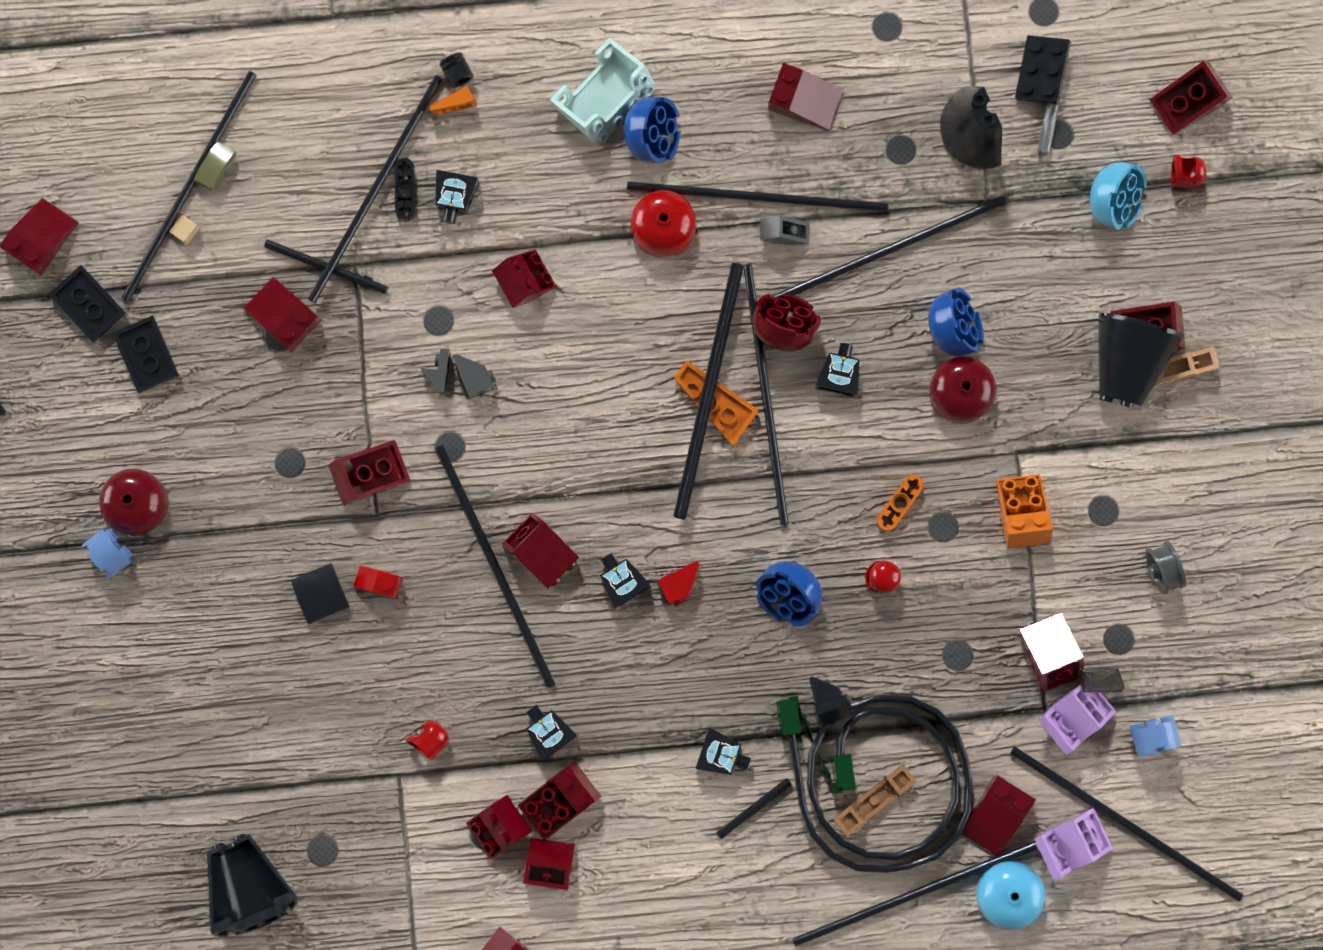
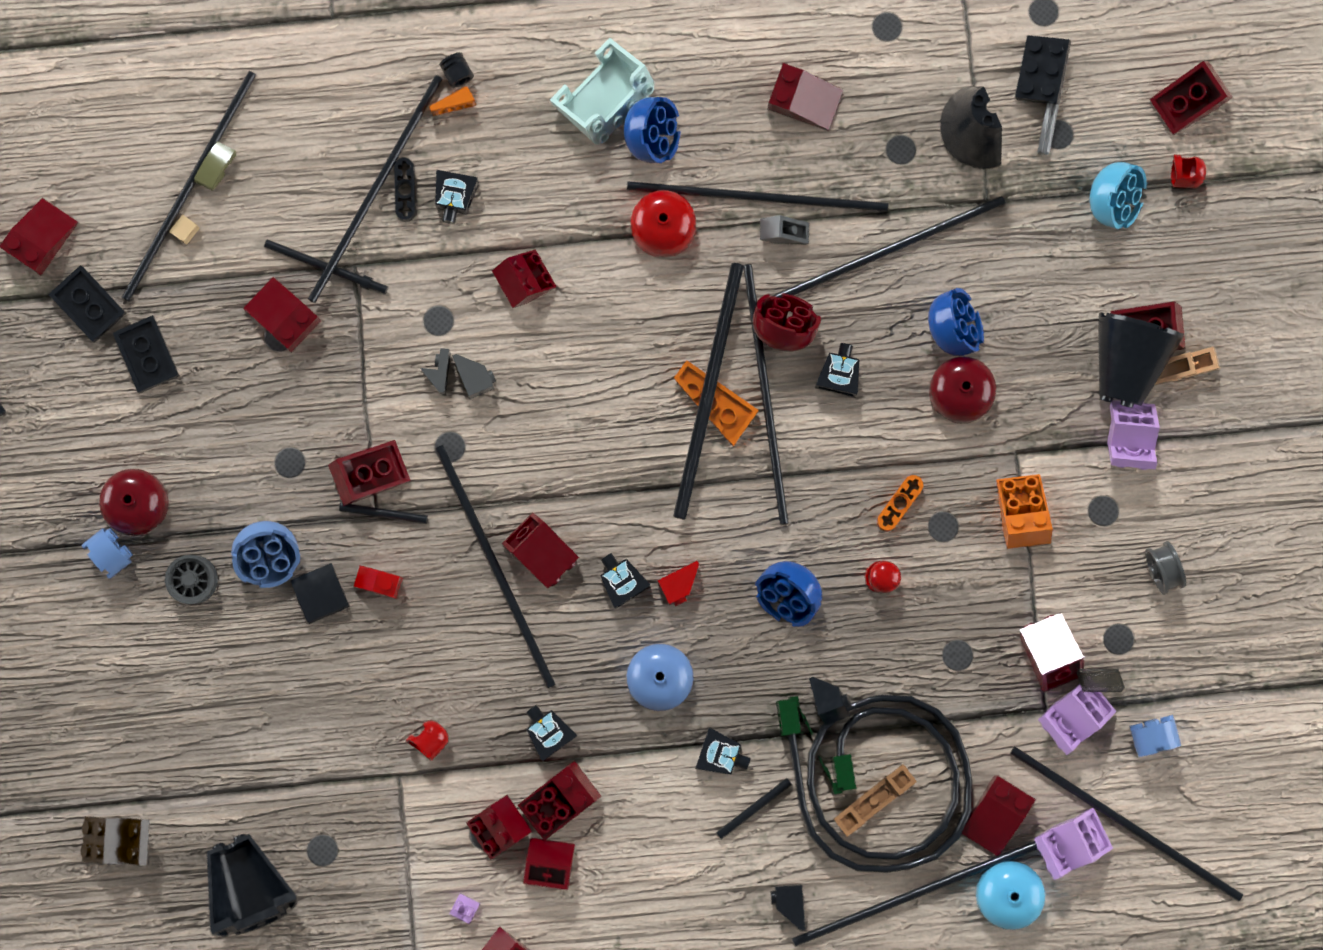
none -> dark brown bracket [81,816,149,865]
none -> dark grey wheel [165,555,218,604]
none -> medium blue cylinder [231,521,300,588]
none -> black bar [339,503,428,524]
none -> lavender tile [450,893,480,924]
none -> medium blue cylinder [626,644,693,711]
none -> black slope [770,884,805,931]
none -> lavender bracket [1107,400,1160,470]

